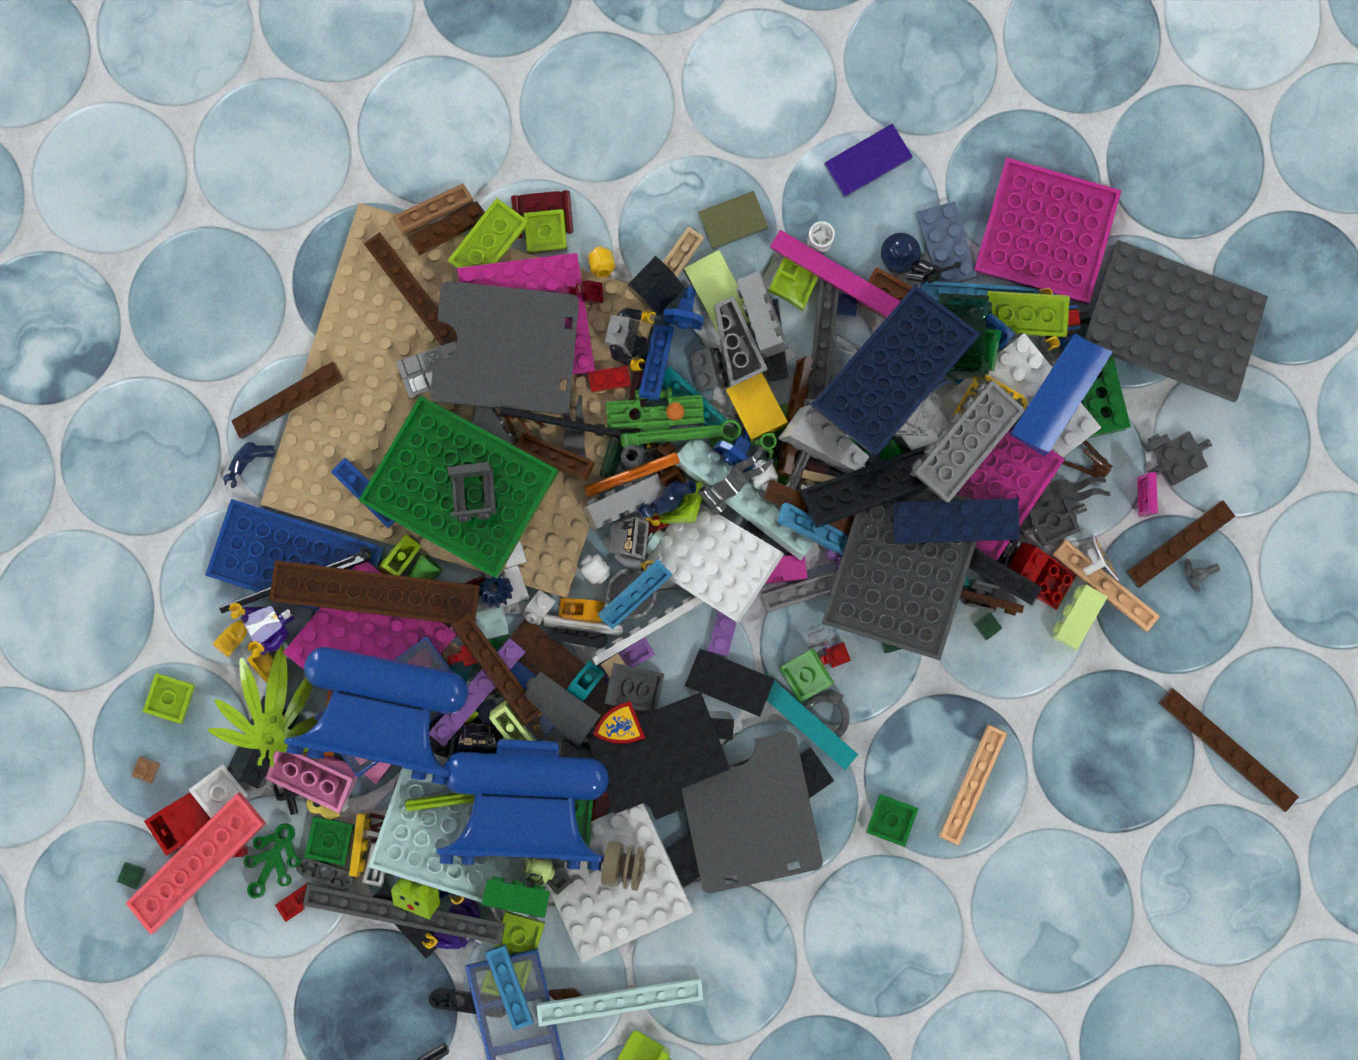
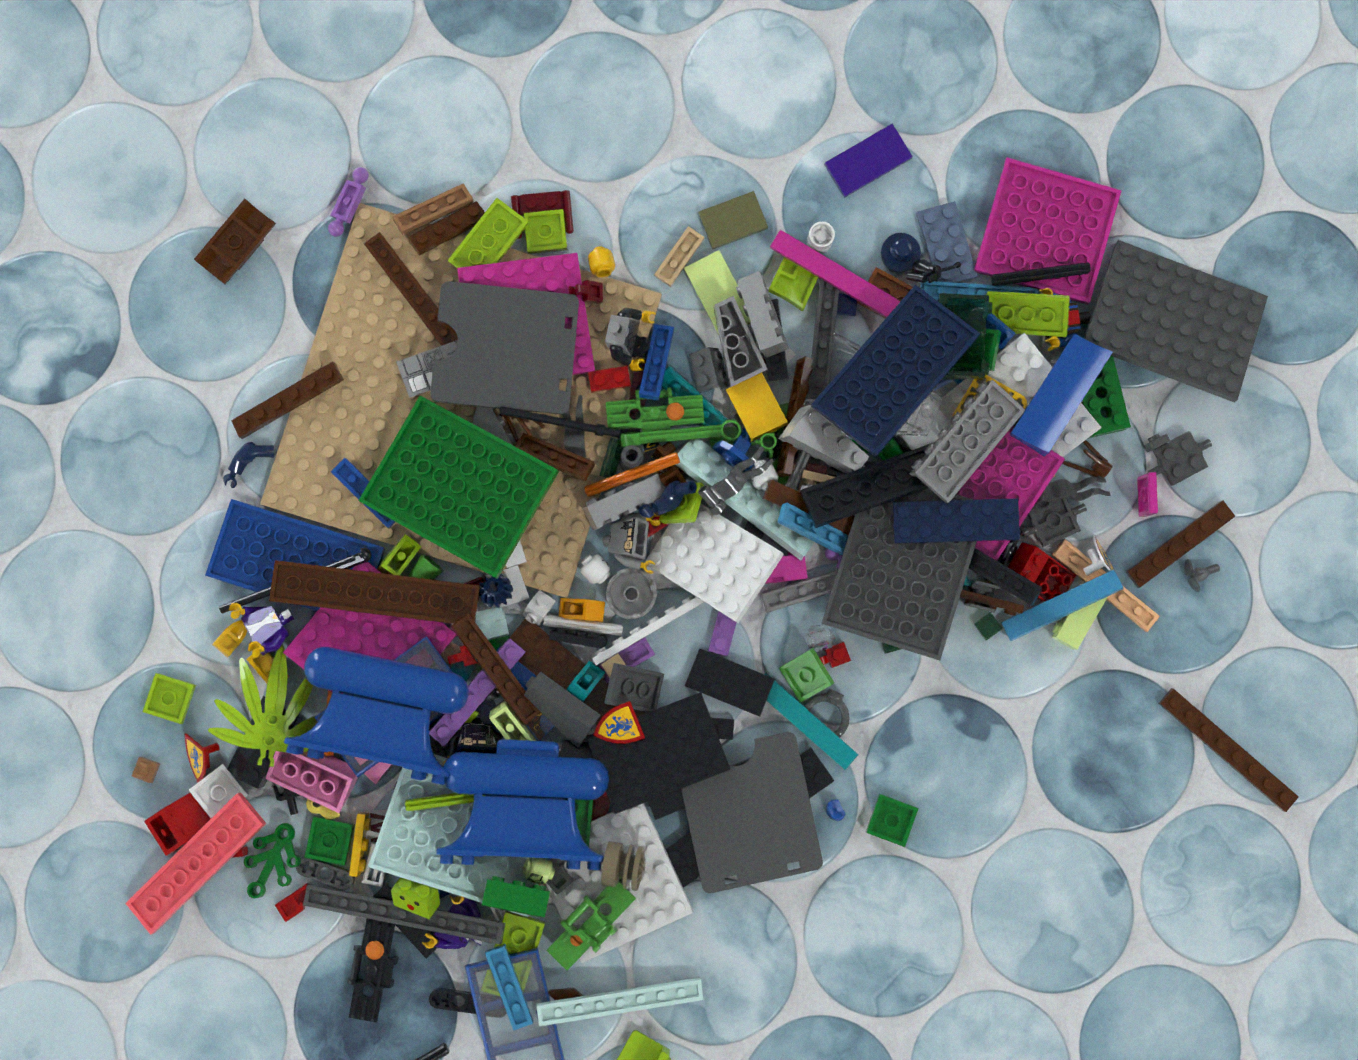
clear green tile [117,862,146,889] -> none
dark grey panel [448,462,497,522] -> none
dark azure plate [598,560,673,630] -> none
black slope [628,255,685,317] -> none
light aqua plate [646,529,665,555] -> none
blue piece [663,286,704,330] -> none
light nougat tile [939,725,1008,846] -> none
none -> shield [184,733,220,783]
none -> reddish brown piece [194,198,276,285]
none -> medium lavender plate [328,167,369,237]
none -> black piece [347,918,399,1023]
none -> bright green piece [546,881,636,971]
none -> blue piece [825,799,846,821]
none -> black axle [991,262,1091,286]
none -> dark azure tile [1001,570,1124,641]

